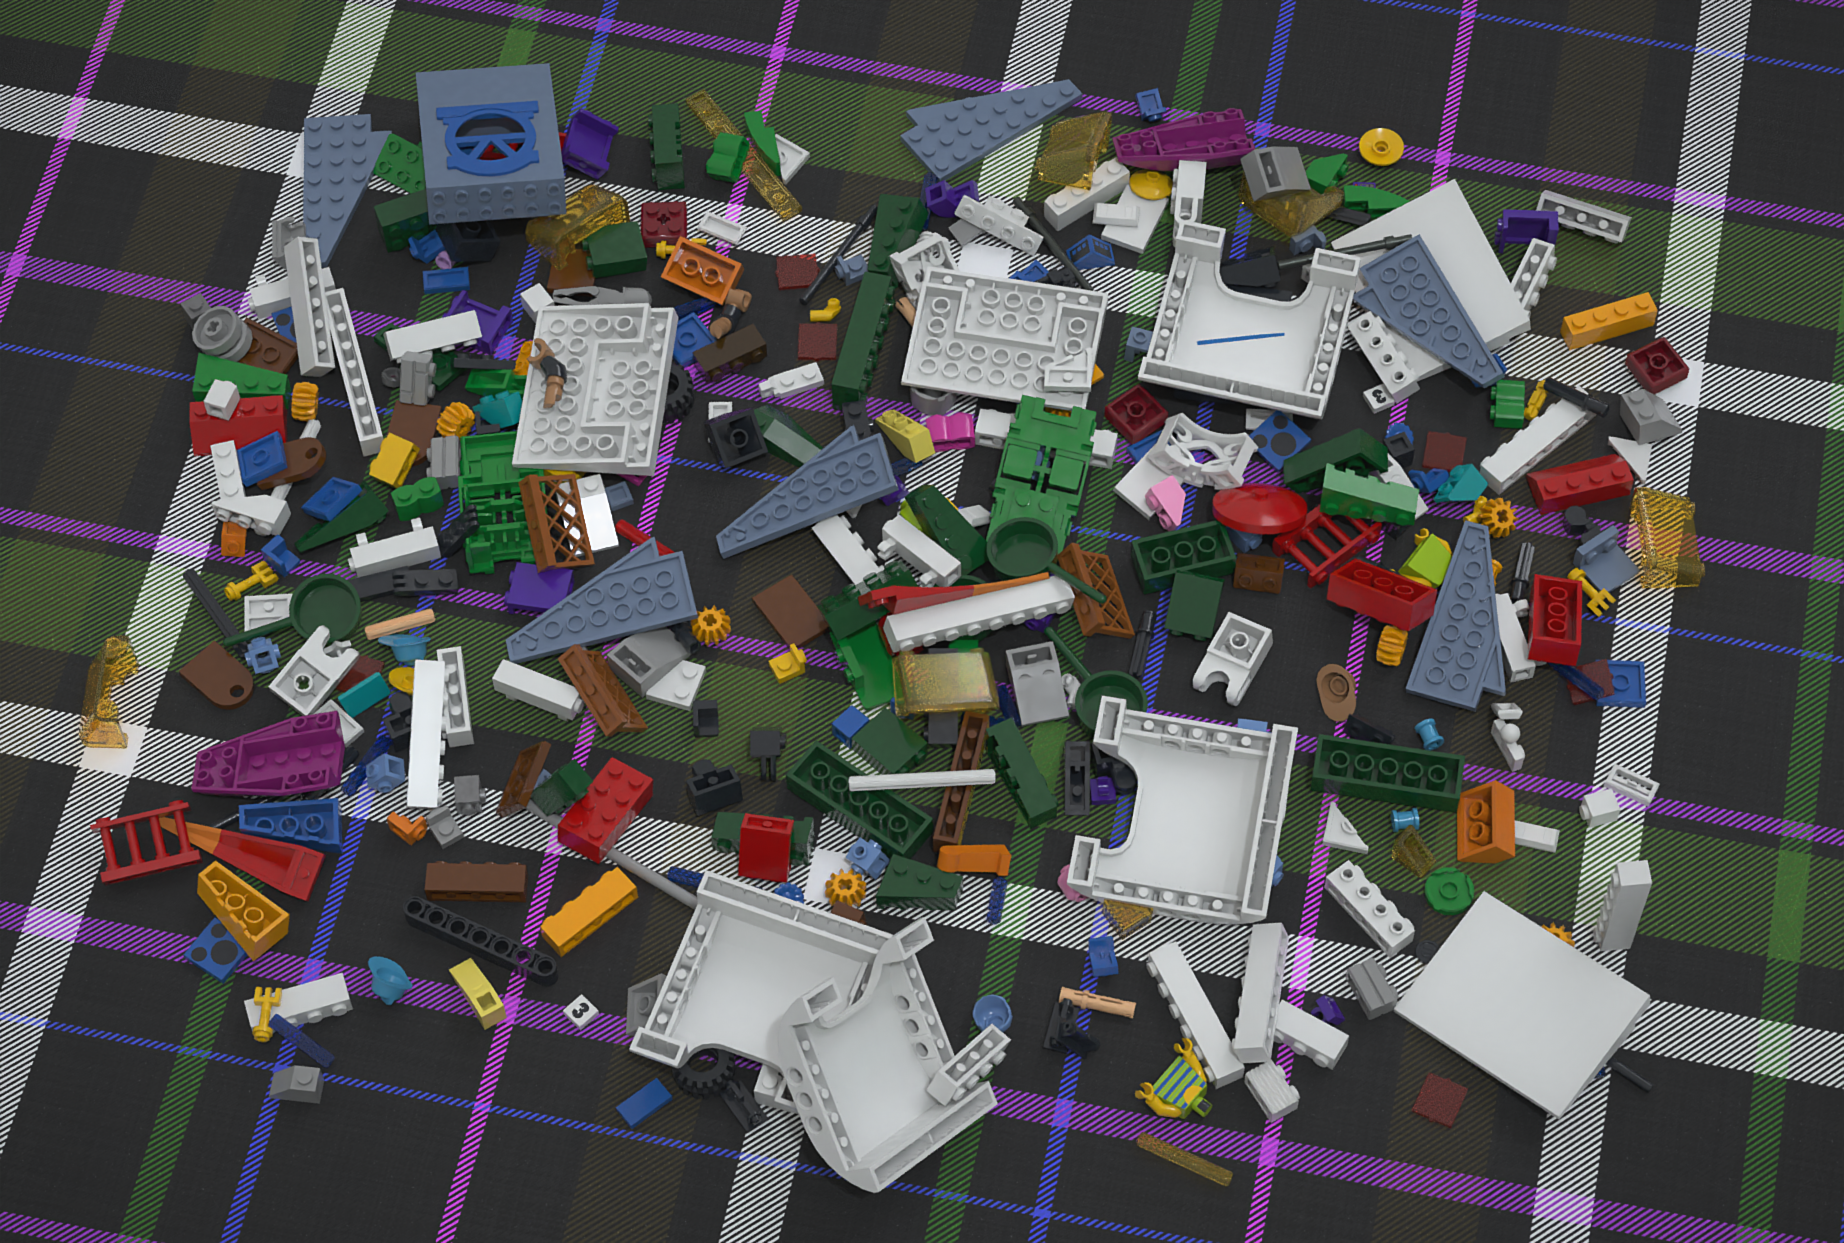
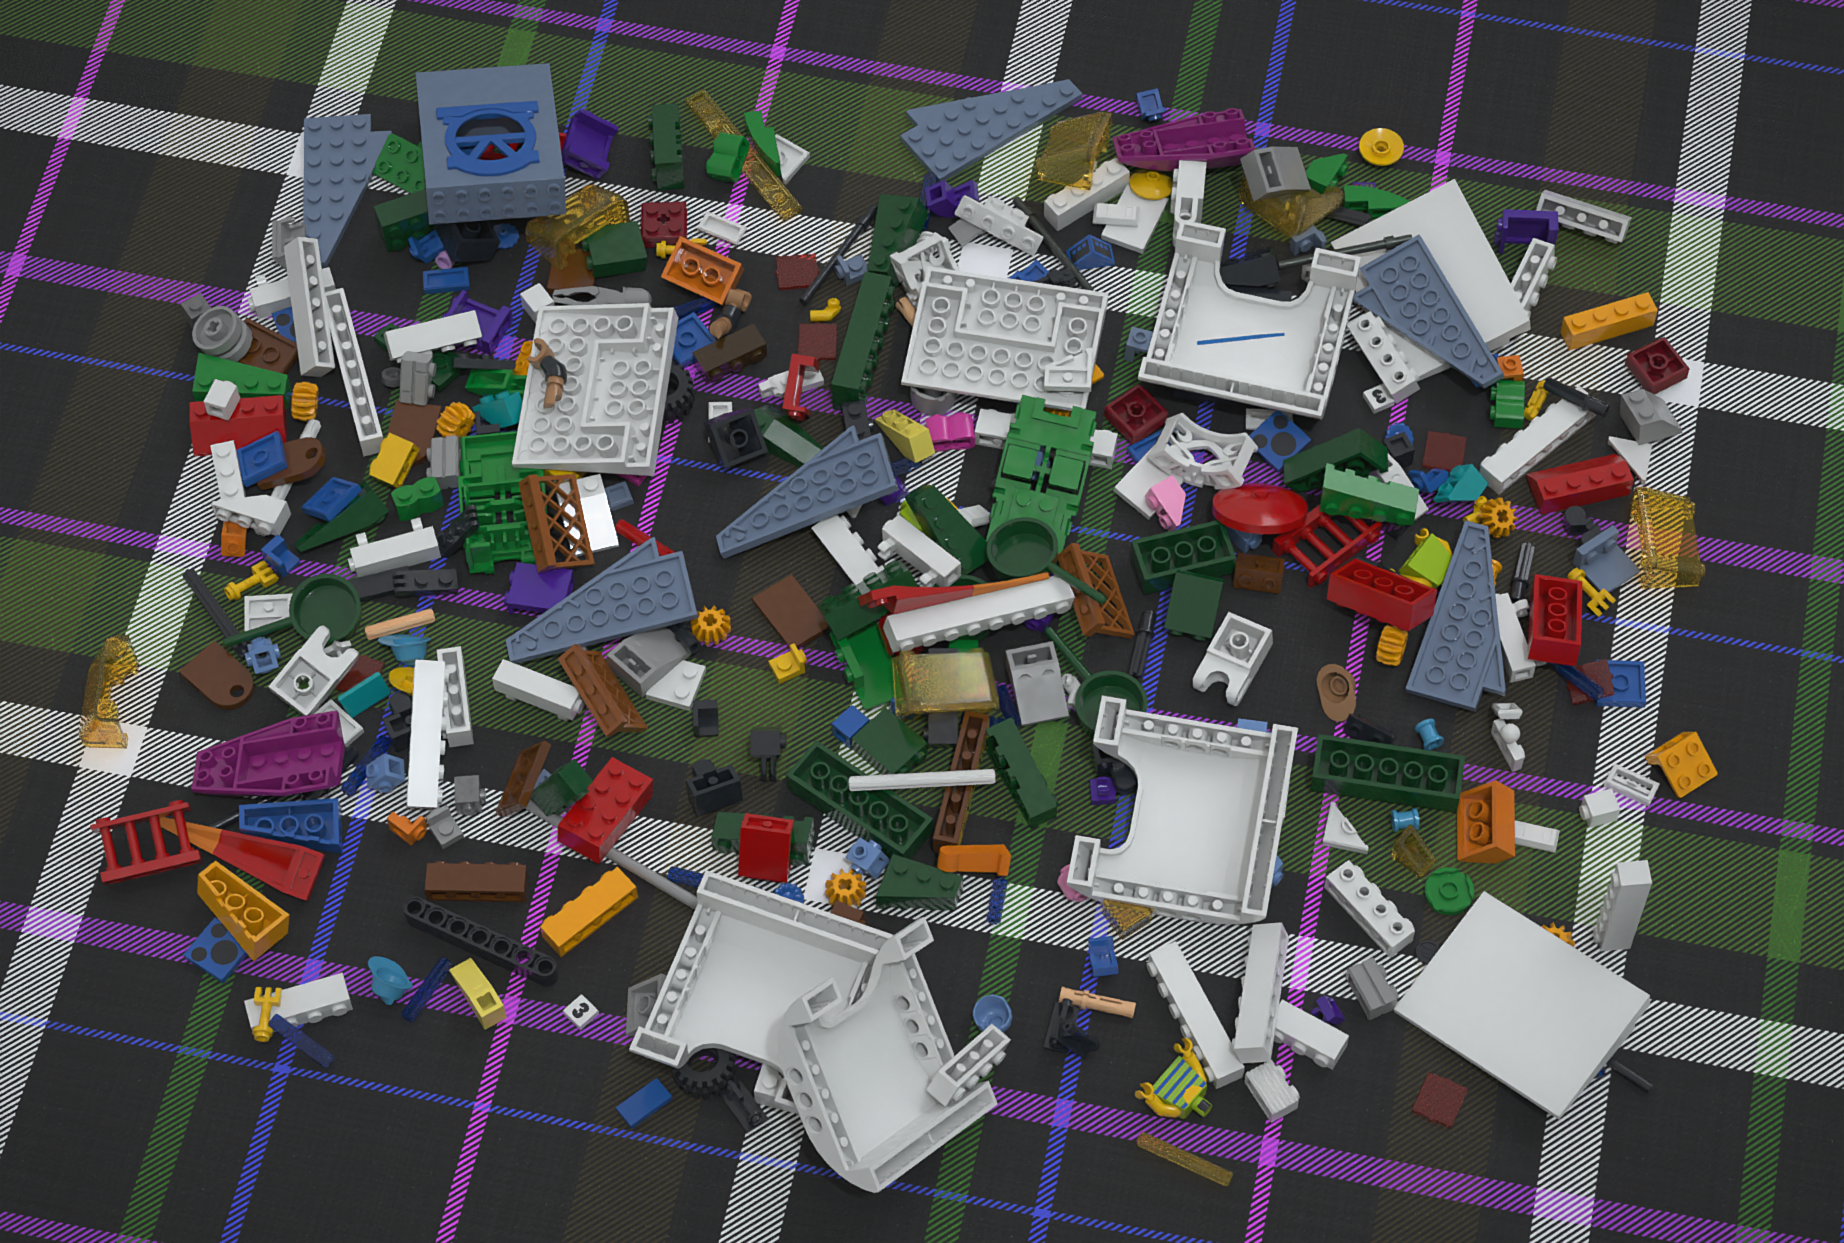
light grey slope [269,1065,324,1104] -> none
black slope [1065,741,1090,815] -> none
none -> clear blue axle [402,957,452,1022]
none -> blue piece [494,223,519,250]
none -> red panel [782,354,820,421]
none -> orange bracket [1497,355,1524,381]
none -> light orange bracket [1645,732,1717,798]

